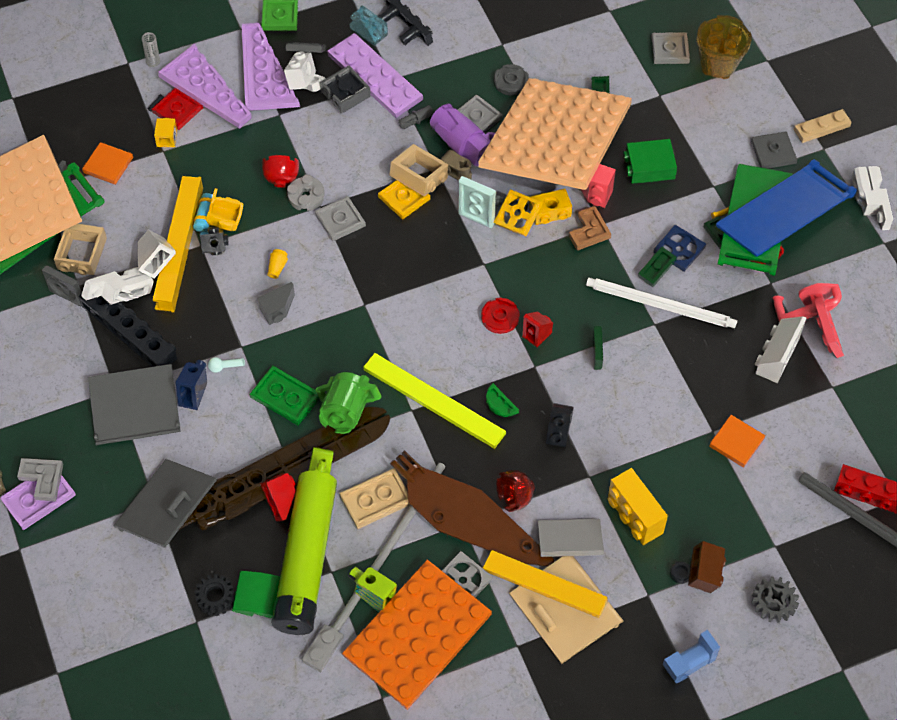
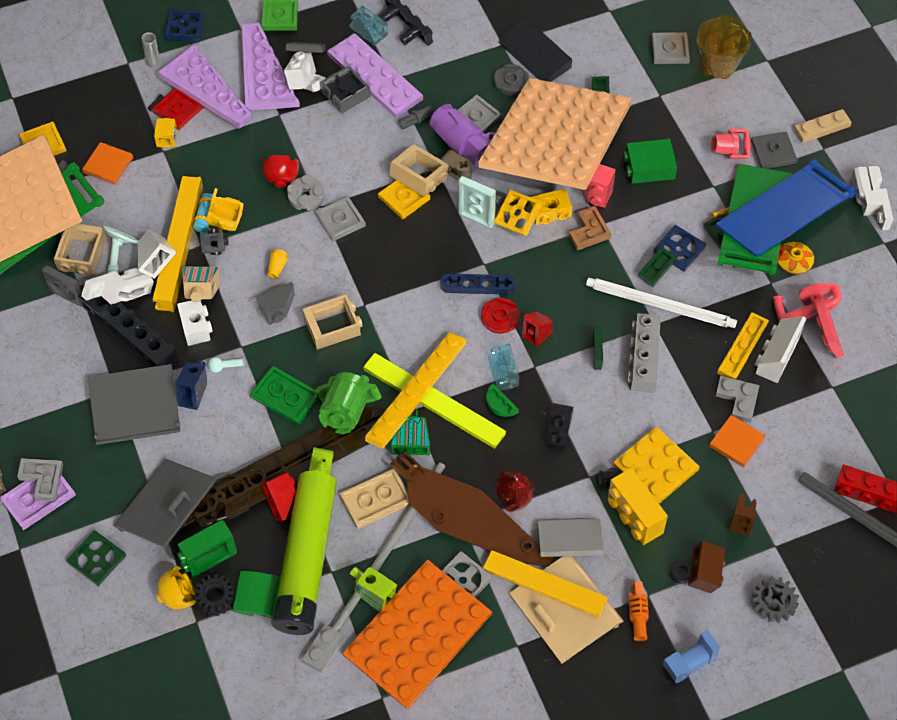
none -> yellow tile [19,122,66,156]
none -> dark green piece [66,530,127,586]
none -> light aqua dish [103,226,139,274]
none -> yellow cylinder [156,566,196,610]
none -> dark blue piece [164,9,205,42]
none -> white brick [177,300,213,346]
none -> green window [177,519,237,578]
none -> tan torso [182,267,220,302]
none -> tan window [303,294,363,350]
none -> yellow plate [365,331,466,449]
none -> green torso [391,409,430,455]
none -> dark blue beam [440,274,515,295]
none -> clear light blue hinge [488,344,519,390]
none -> black slope [499,17,572,82]
none -> black pin [595,468,622,486]
none -> yellow plate [613,426,700,504]
none -> light grey brick [628,313,661,393]
none -> orange hinge [628,581,649,641]
none -> coral piece [711,129,751,159]
none -> light grey plate [716,376,759,423]
none -> yellow tile [717,312,769,379]
none -> reddish brown hinge [729,493,757,536]
none -> yellow dish [778,242,814,274]

